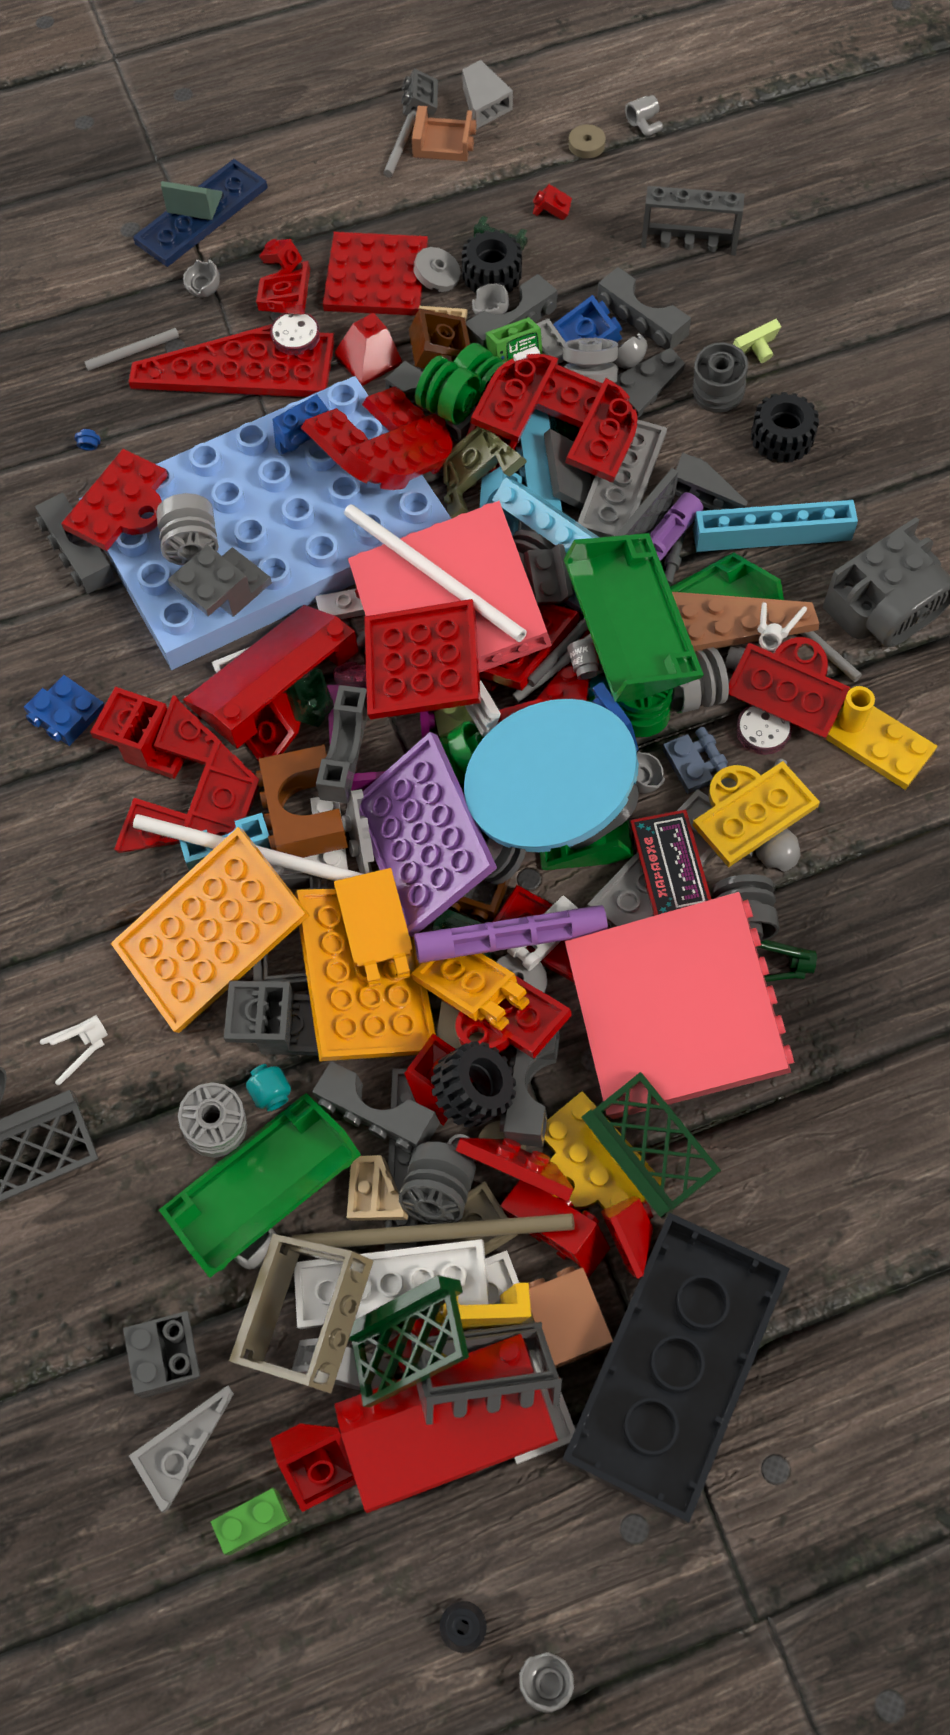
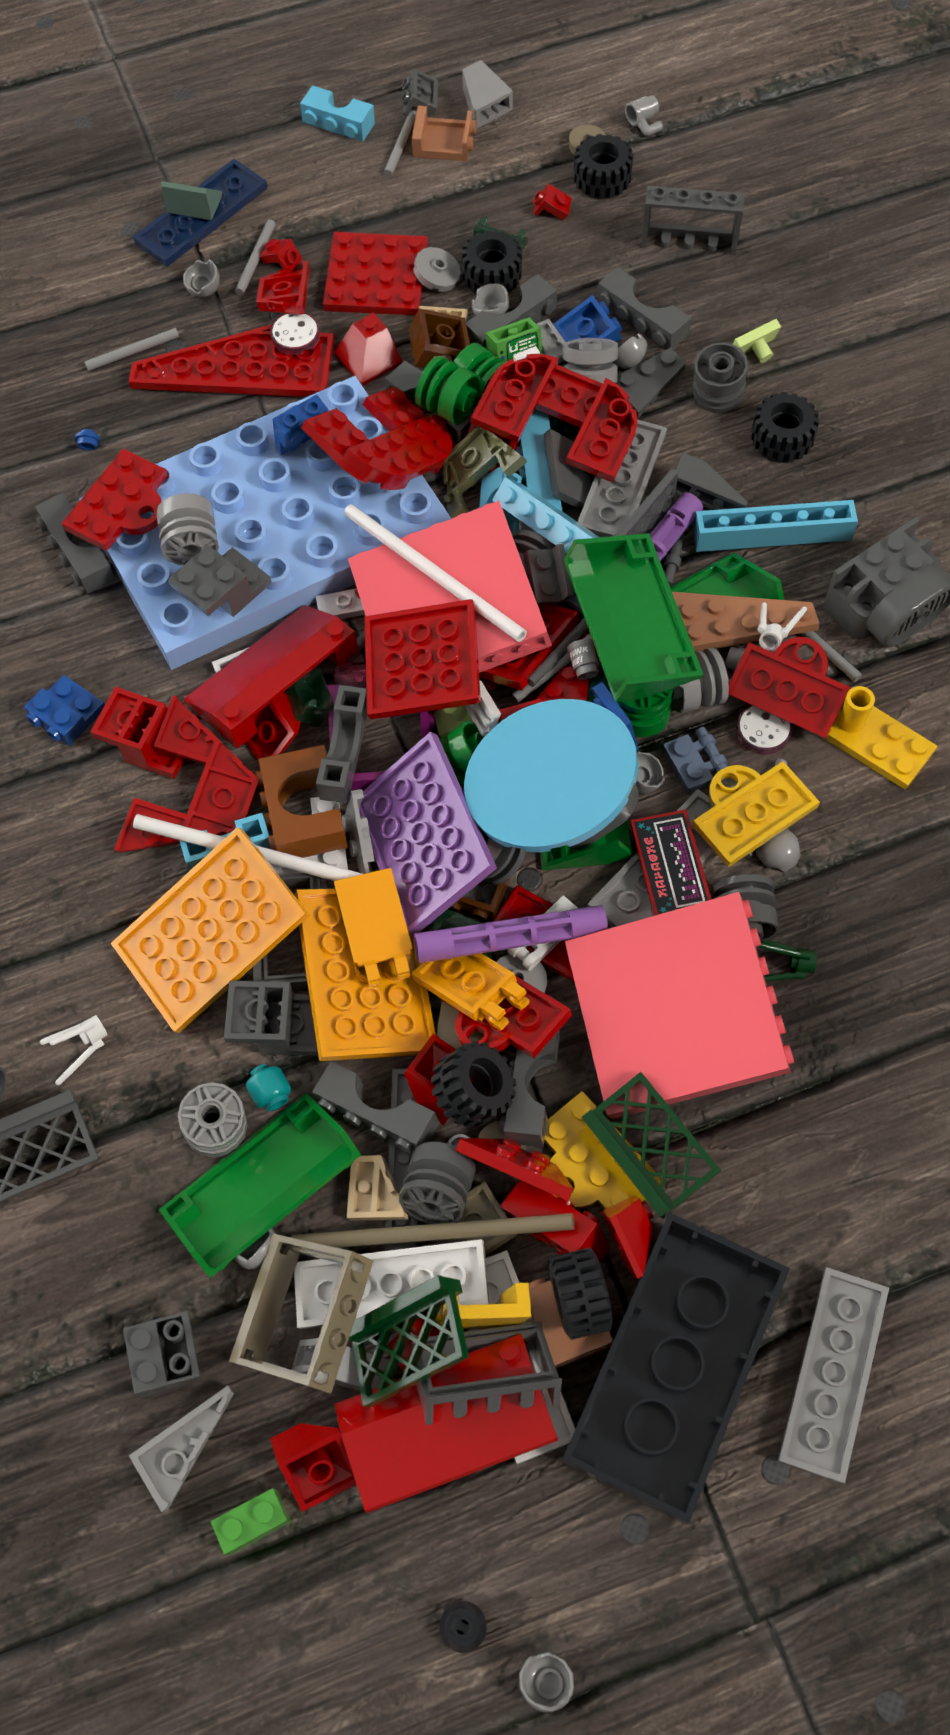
none -> light grey bar [235,219,276,296]
none -> medium azure arch [300,85,375,142]
none -> black tyre [549,1247,612,1340]
none -> black tyre [574,134,633,199]
none -> light grey plate [777,1267,889,1484]

